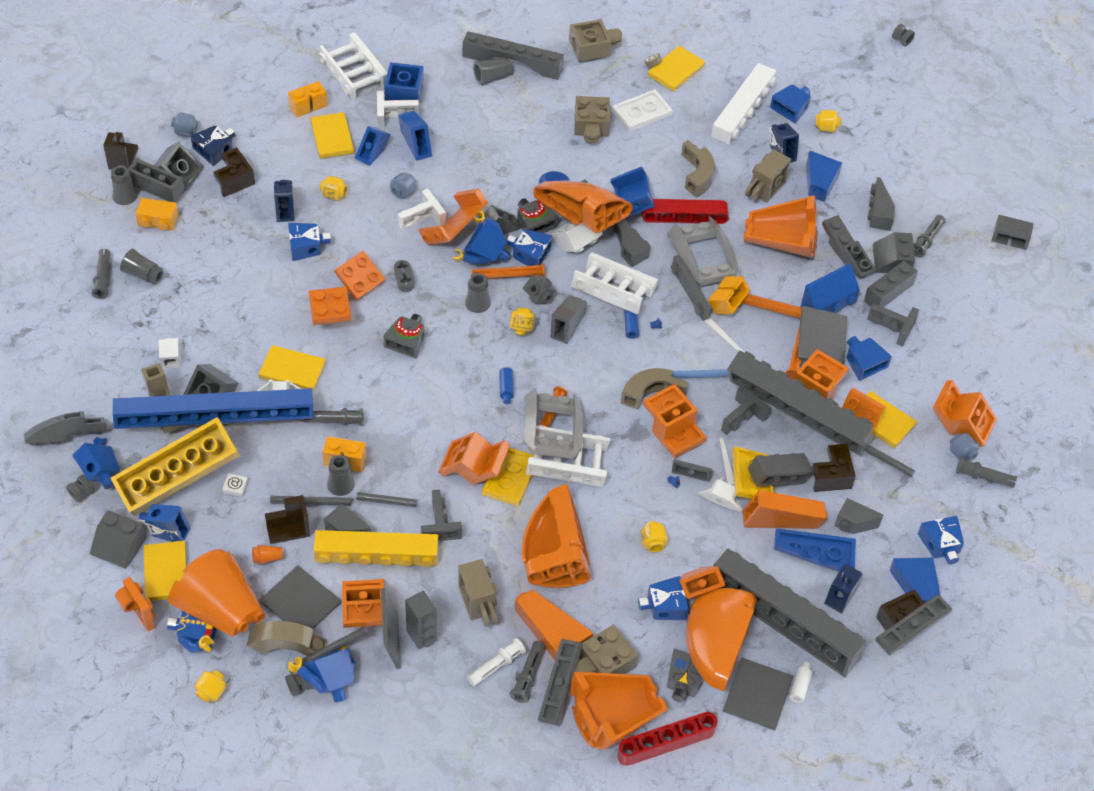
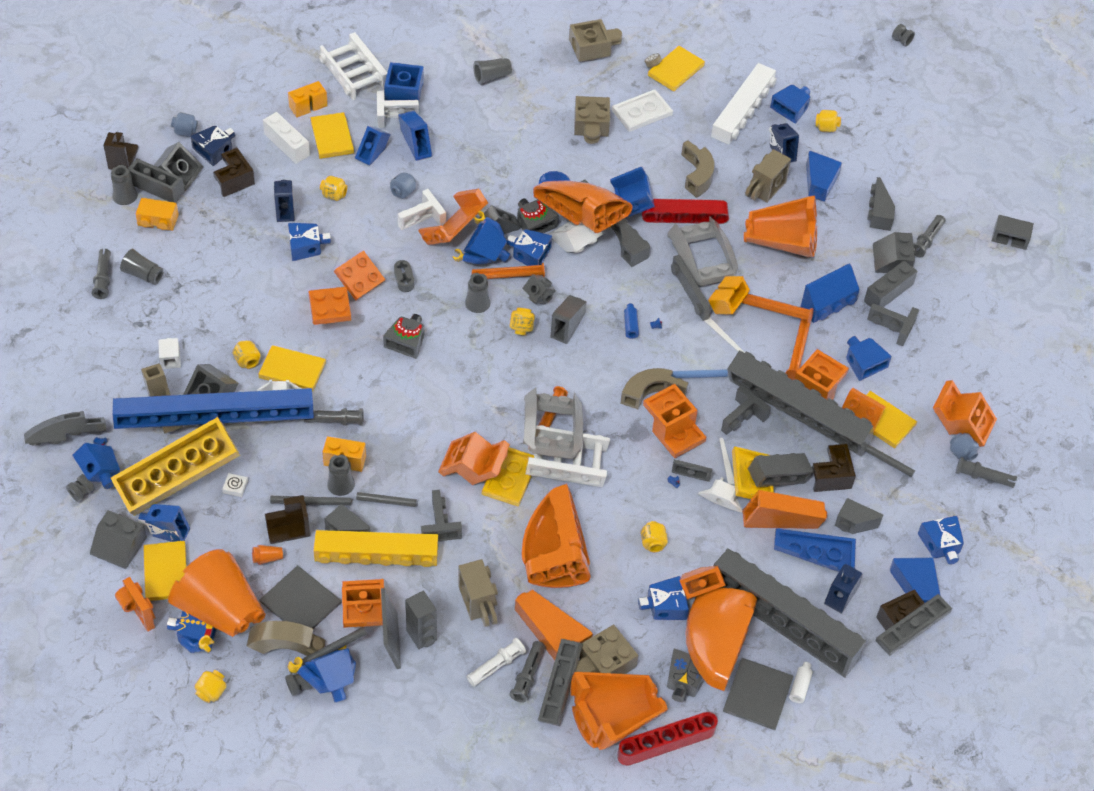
dark grey arch [462,31,564,80] -> none
blue cylinder [499,367,514,404] -> none
white fence [571,252,658,314] -> none
dark grey piece [798,306,847,365] -> none
dark grey slope [822,215,876,278] -> none
none -> yellow head [232,340,261,369]
none -> white brick [263,112,310,164]

